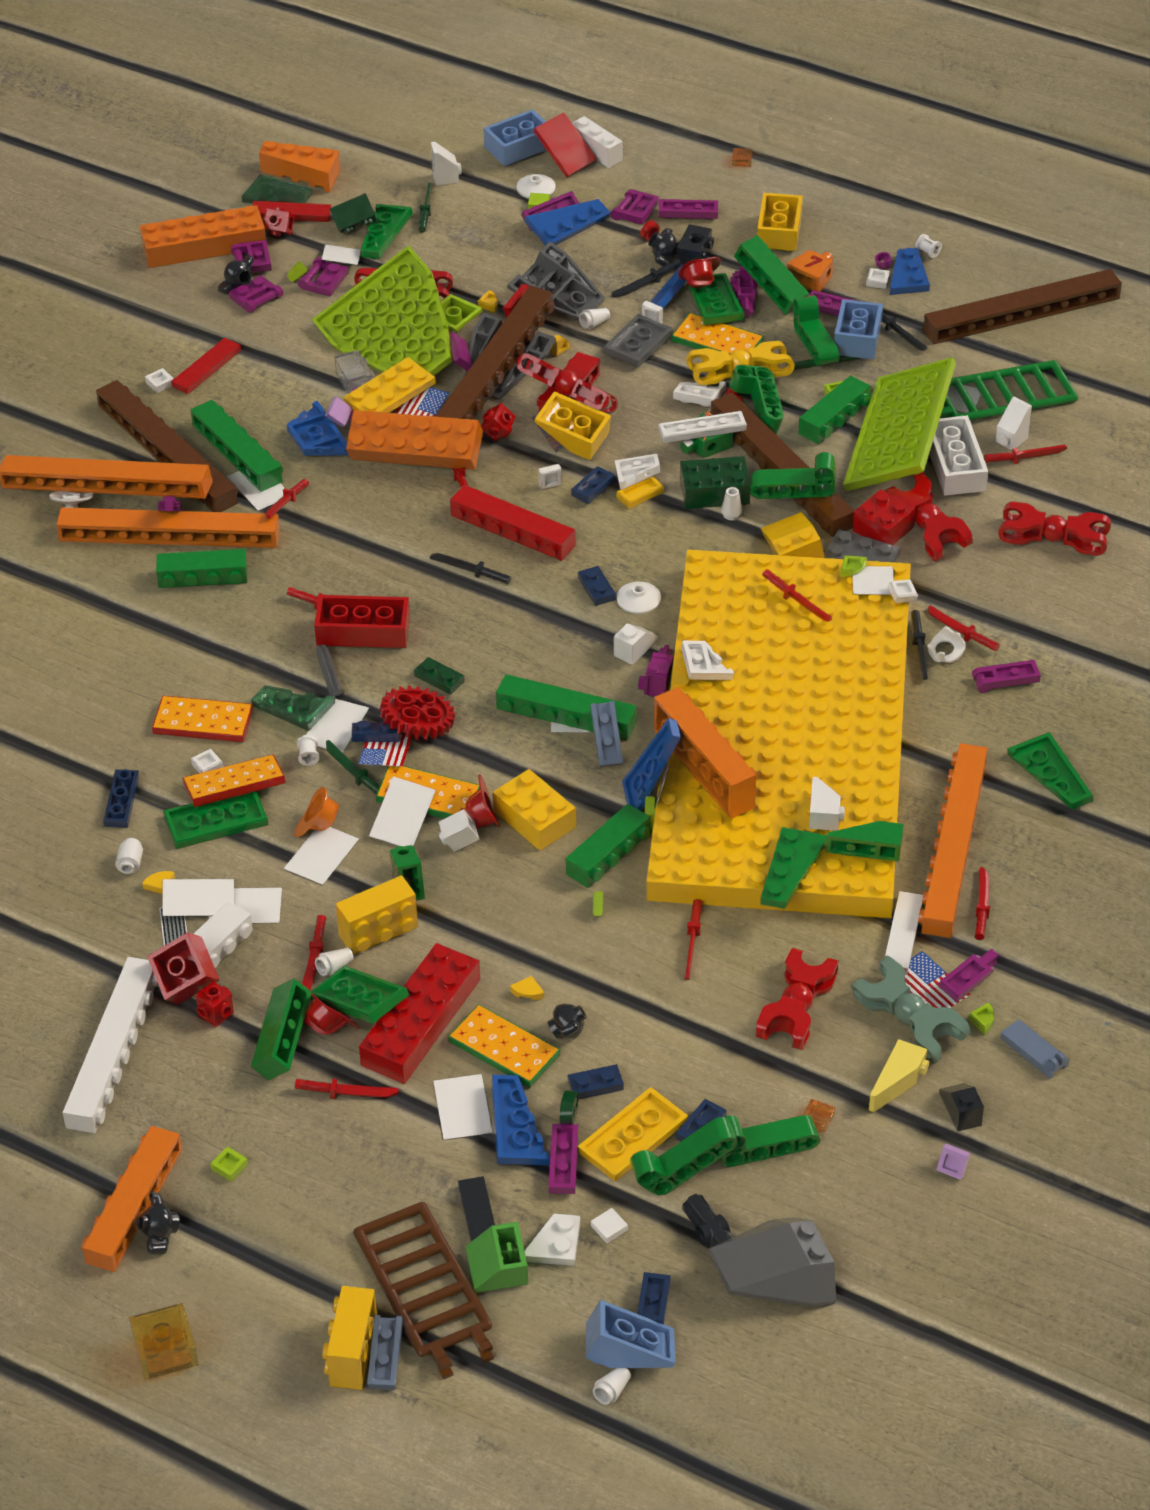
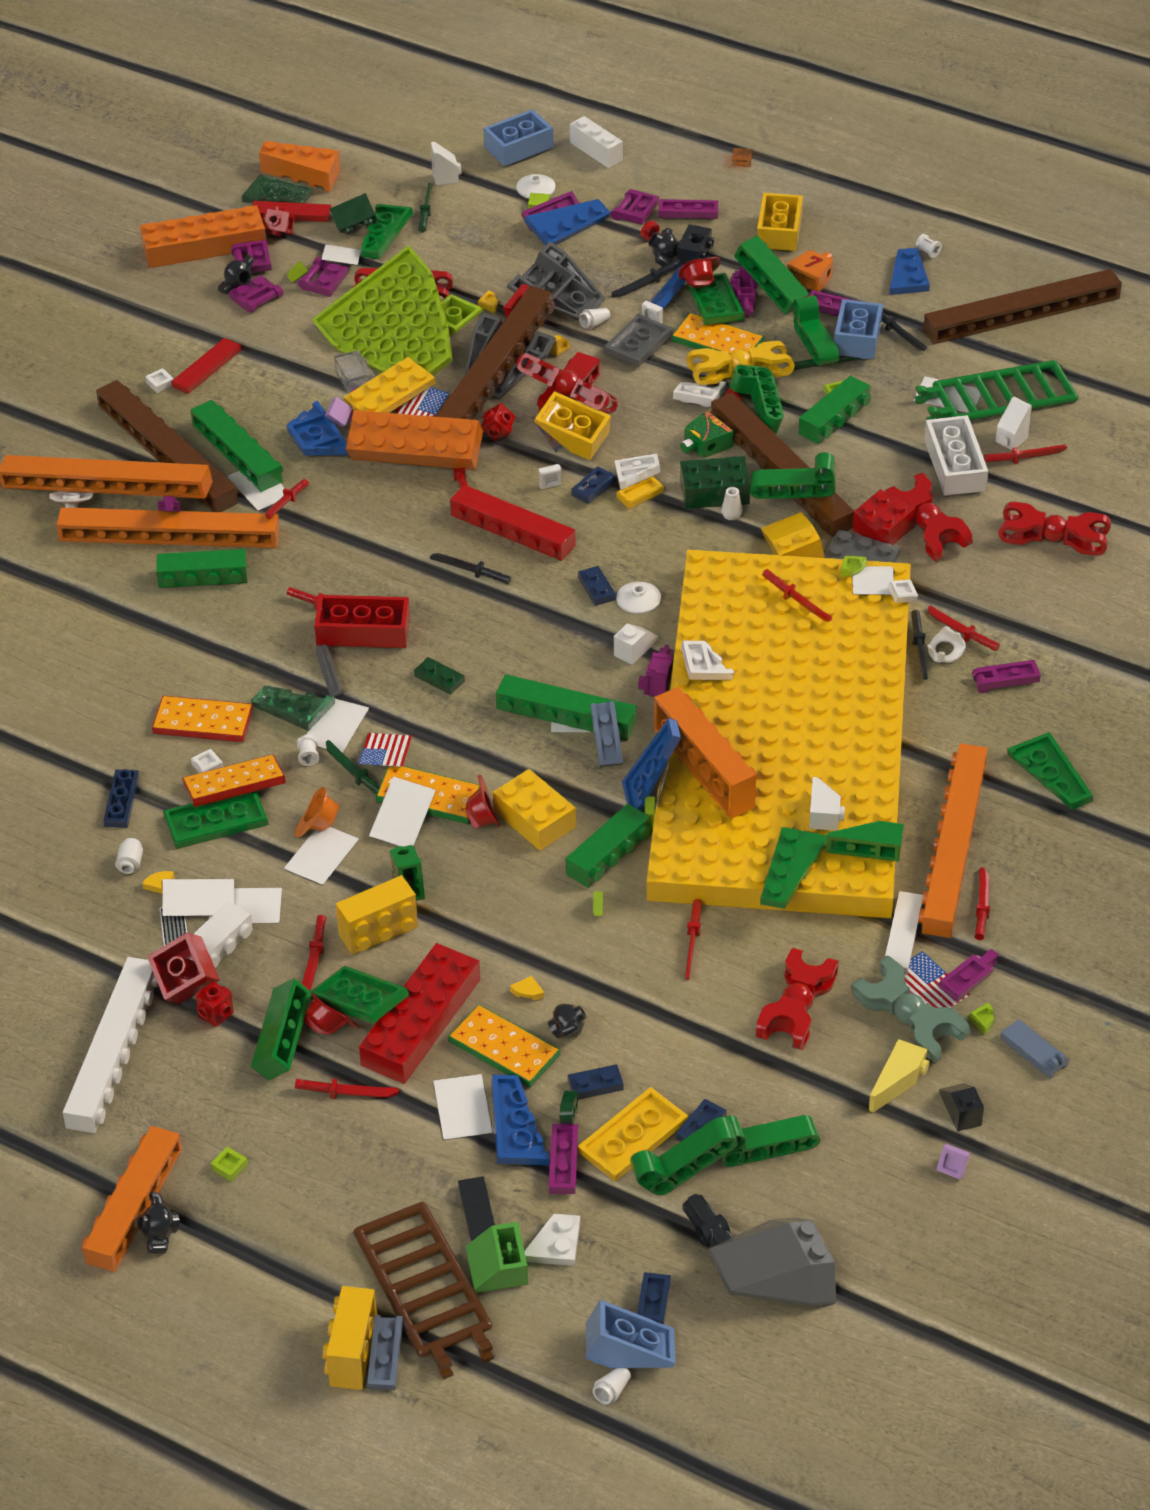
clear yellow brick [129,1303,199,1380] -> none
white cone [315,947,353,976] -> none
dark blue plate [352,721,399,742] -> none
red gear [379,685,455,740] -> none
white brick [439,809,479,852] -> none
magenta tile [449,331,473,371] -> none
tile [533,112,597,178] -> none
white tile [591,1208,628,1244] -> none
white tile [658,411,747,443] -> none
clear orange tile [803,1099,835,1132] -> none
lime plate [843,357,956,491] -> none
white tile [866,268,890,289] -> none
magenta hinge [875,252,892,270] -> none

